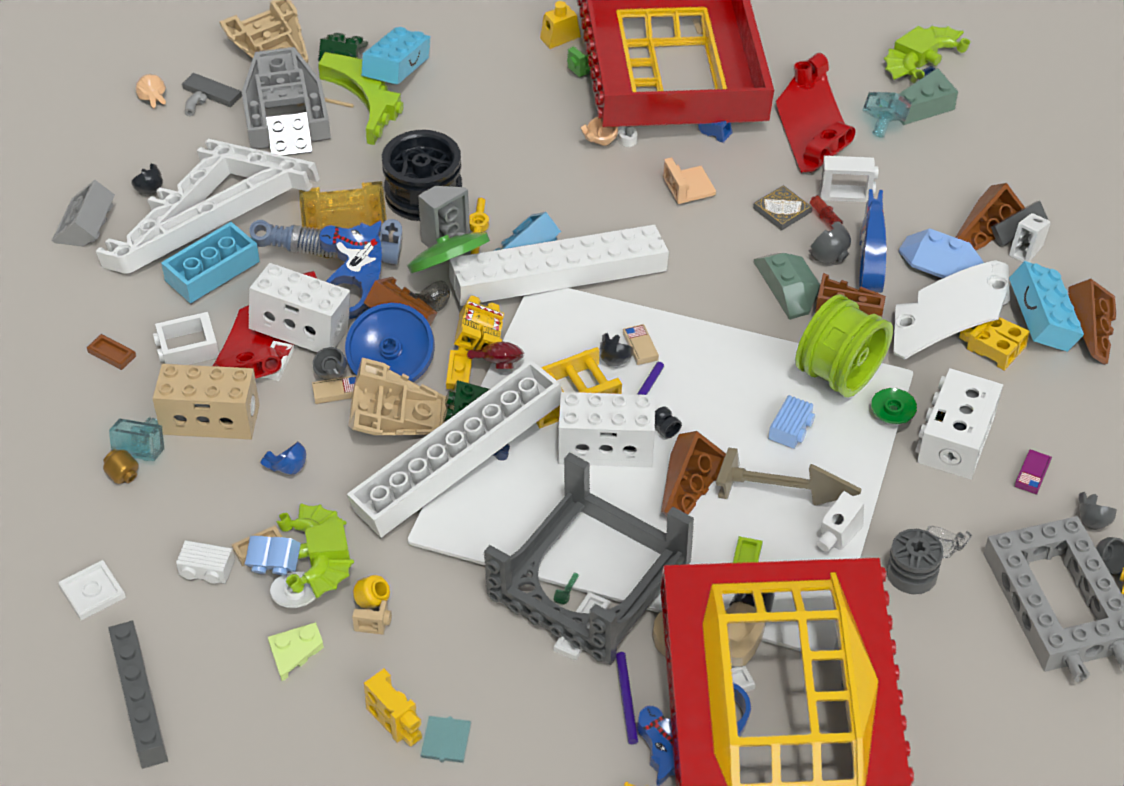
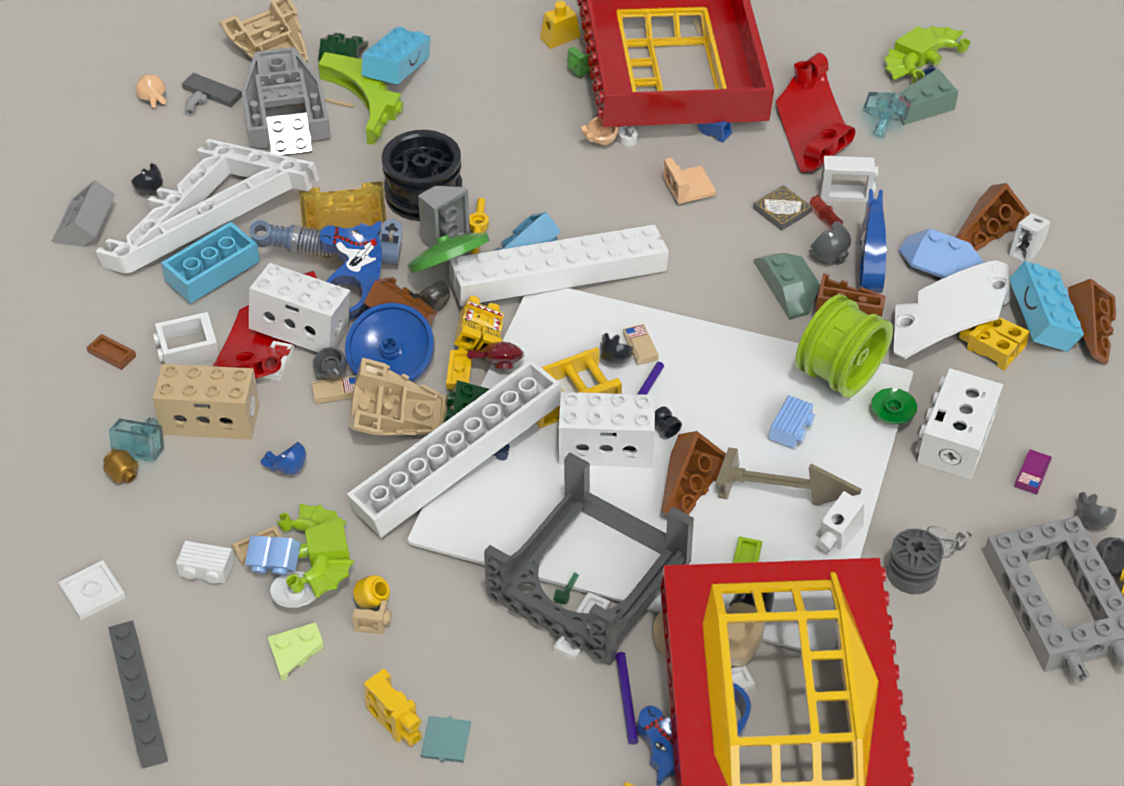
dark grey tile [991,201,1048,246] -> none

